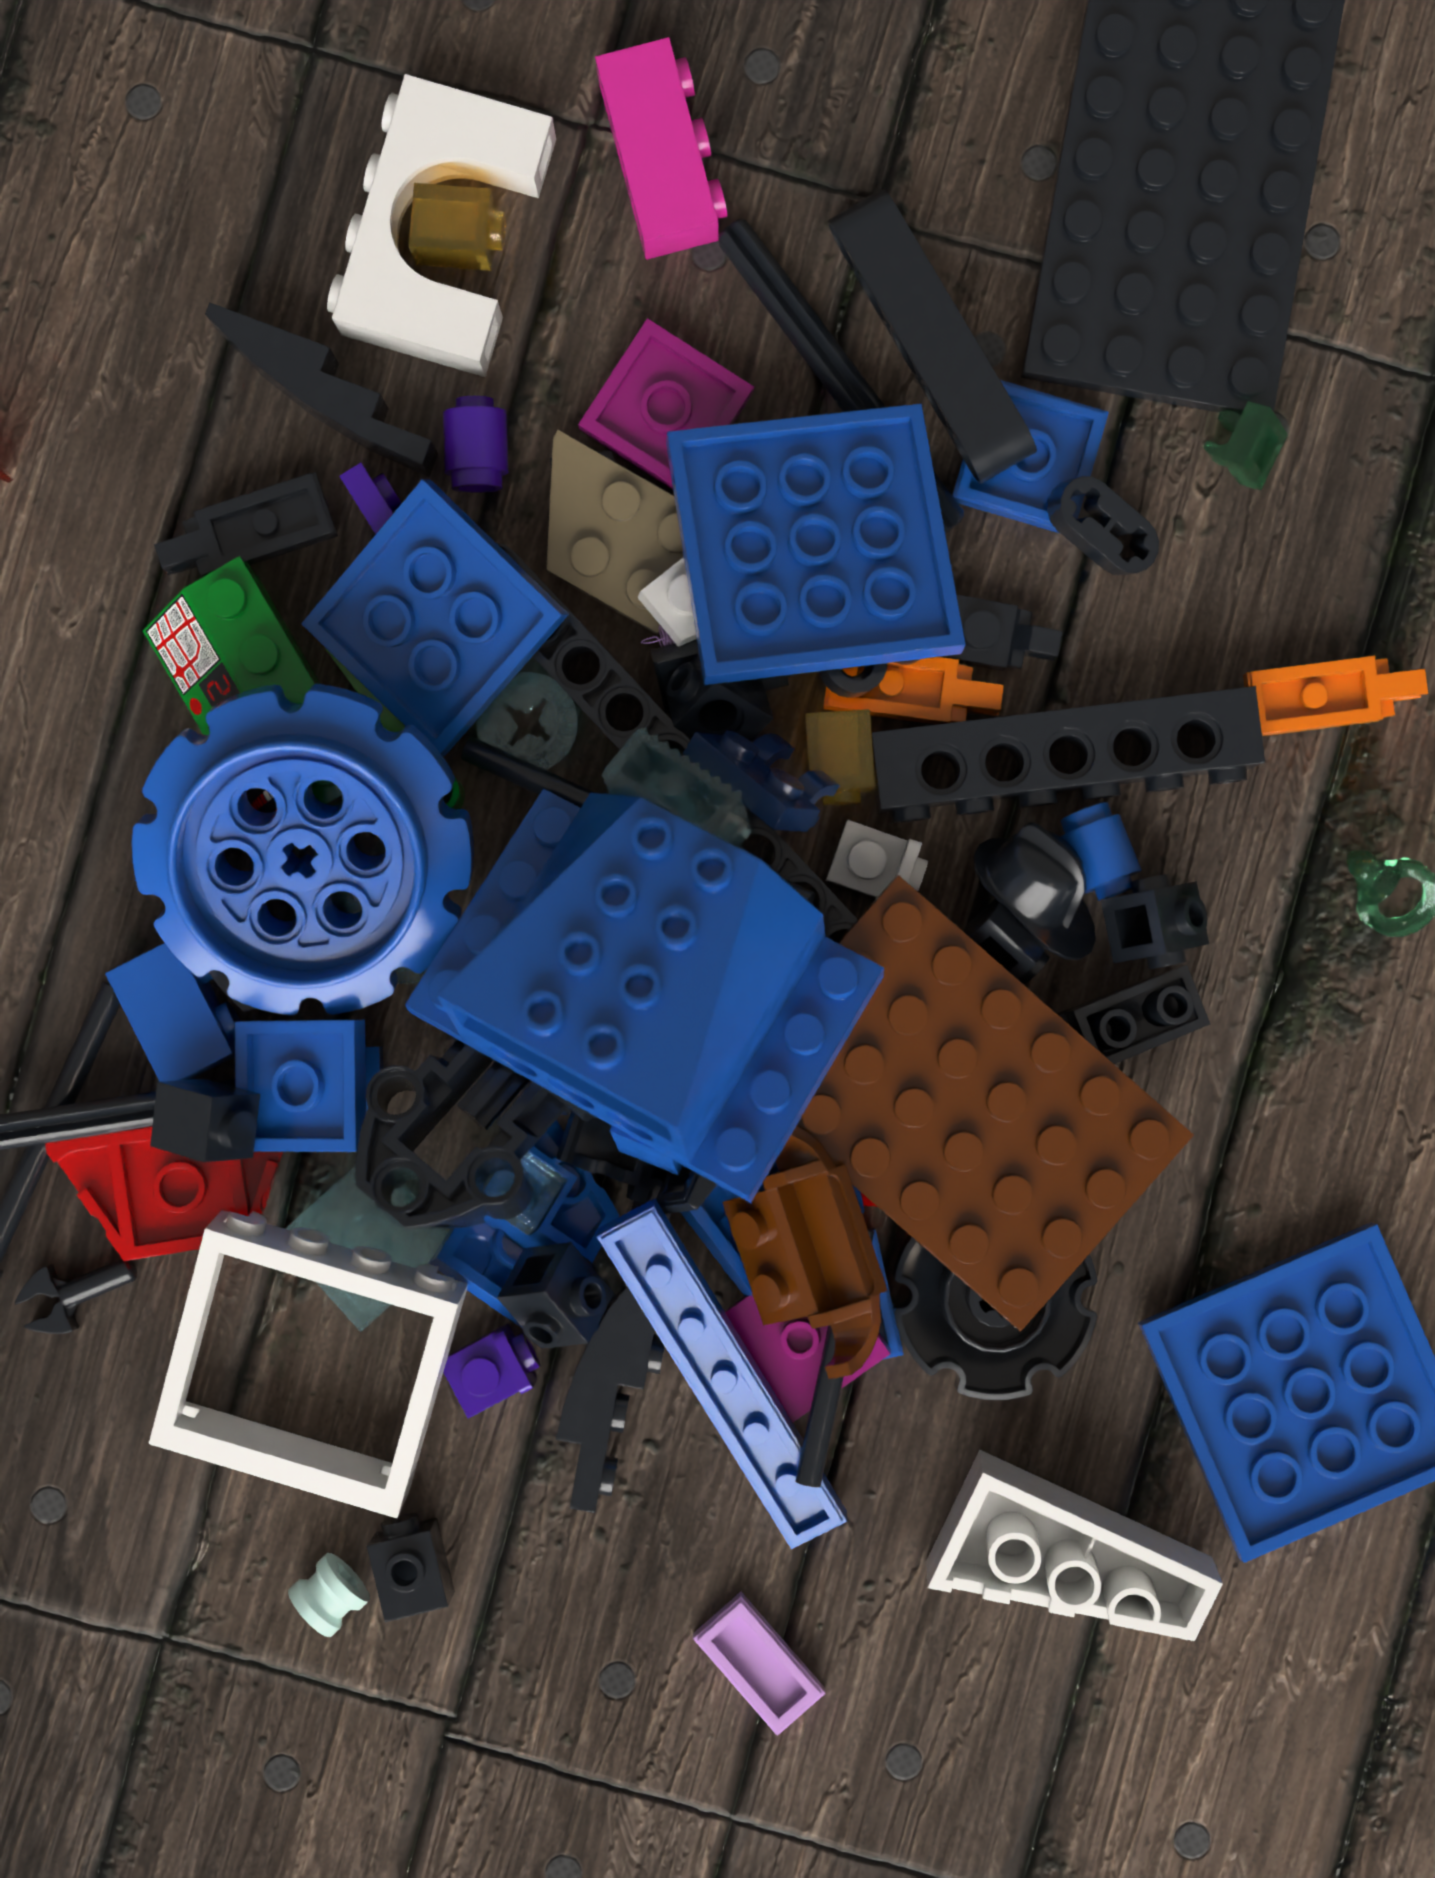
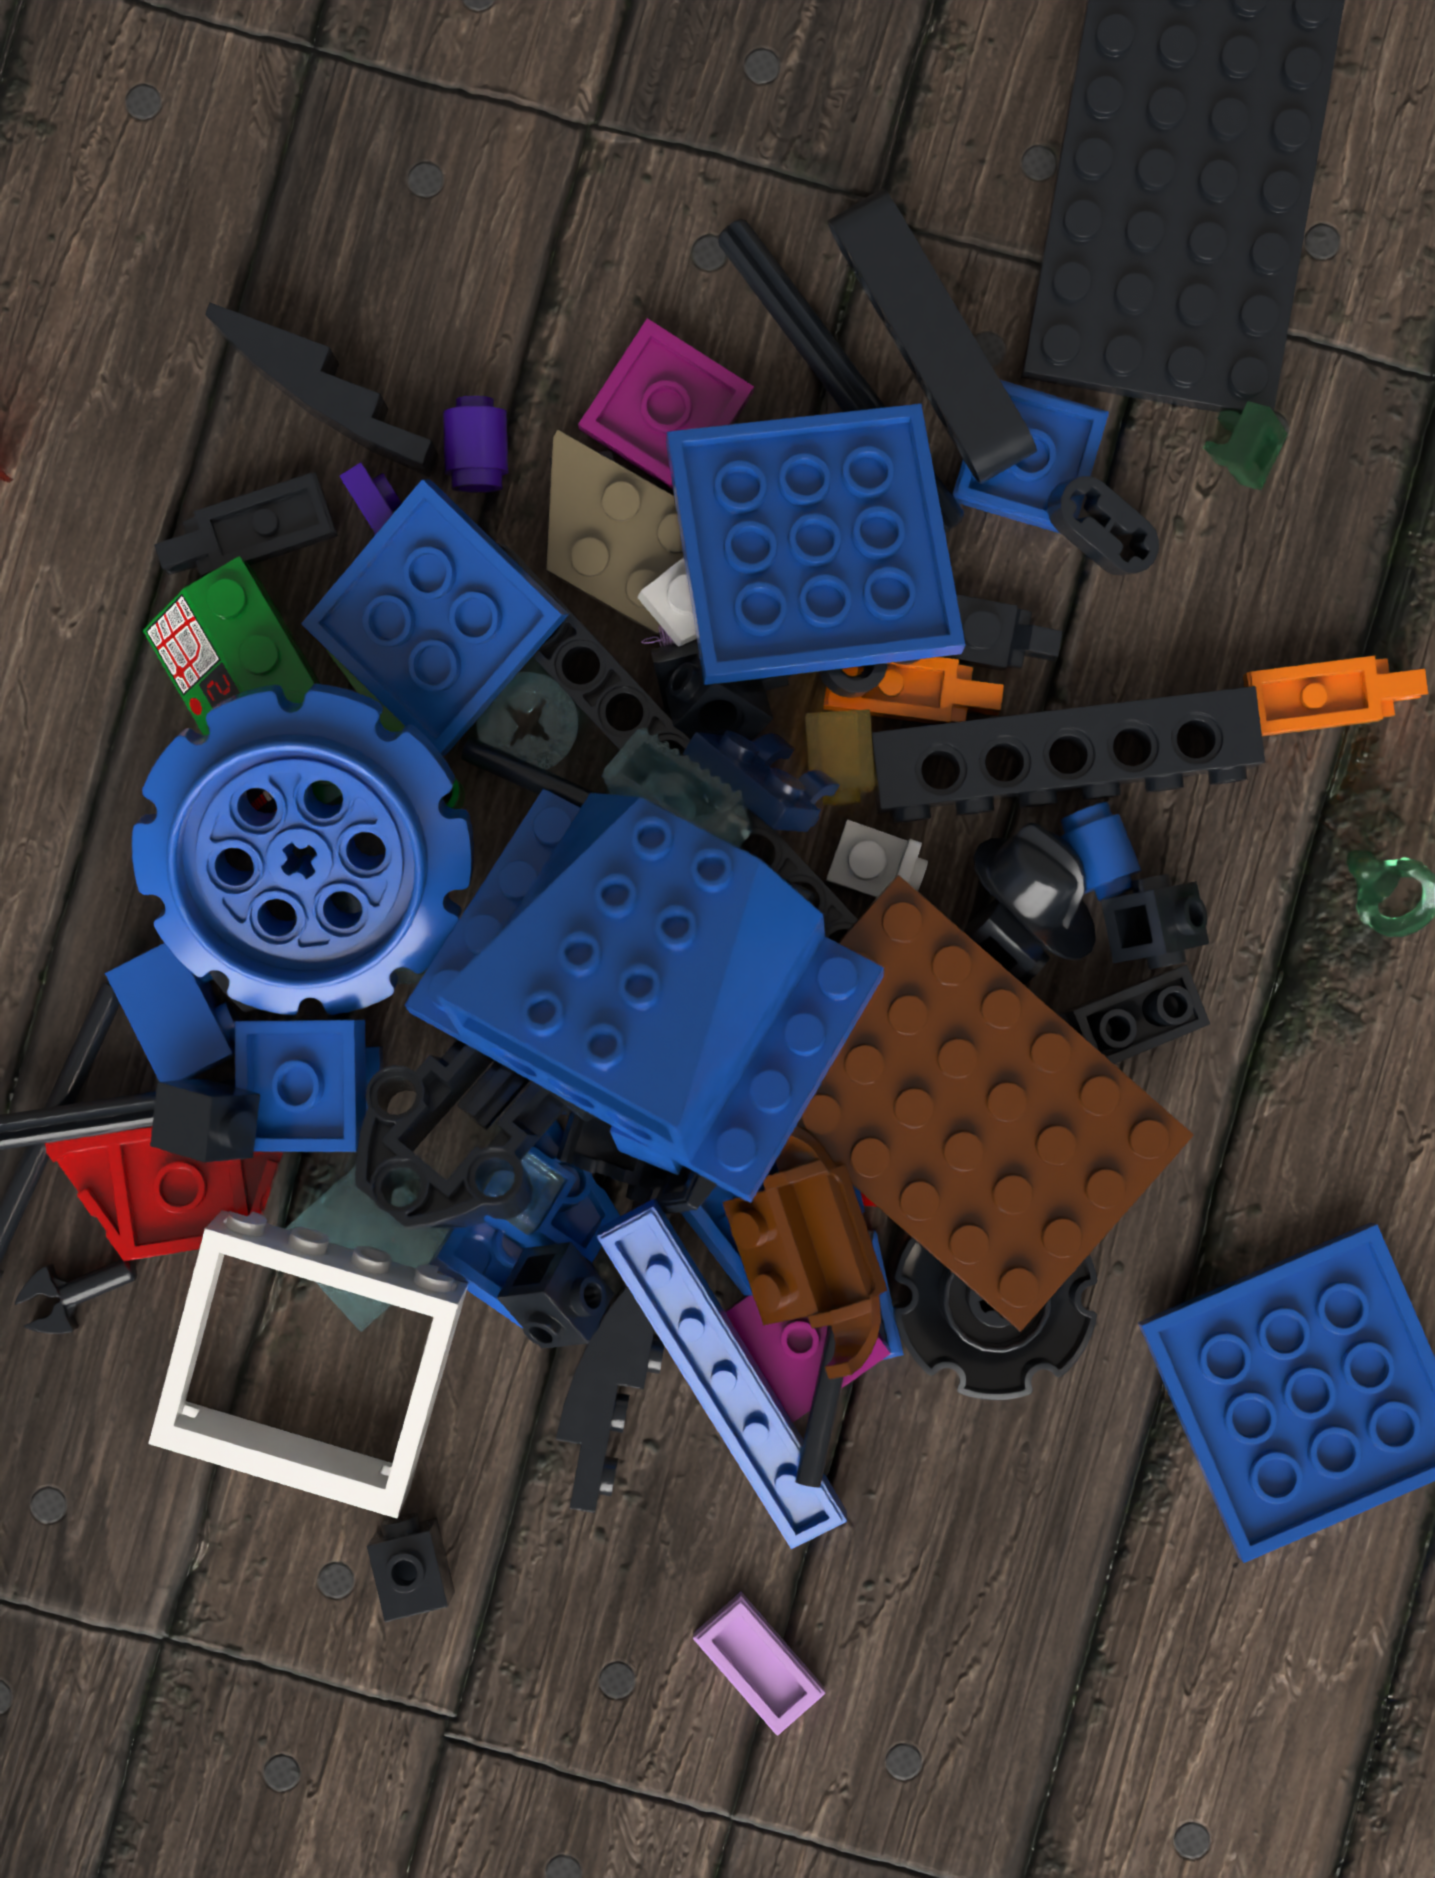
light aqua wheel [288,1553,370,1637] -> none
white arch [327,74,556,377] -> none
clear yellow brick [409,183,506,271] -> none
dark purple bracket [443,1323,541,1419] -> none
dark pink brick [595,37,727,260] -> none
white wedge [926,1450,1223,1641] -> none

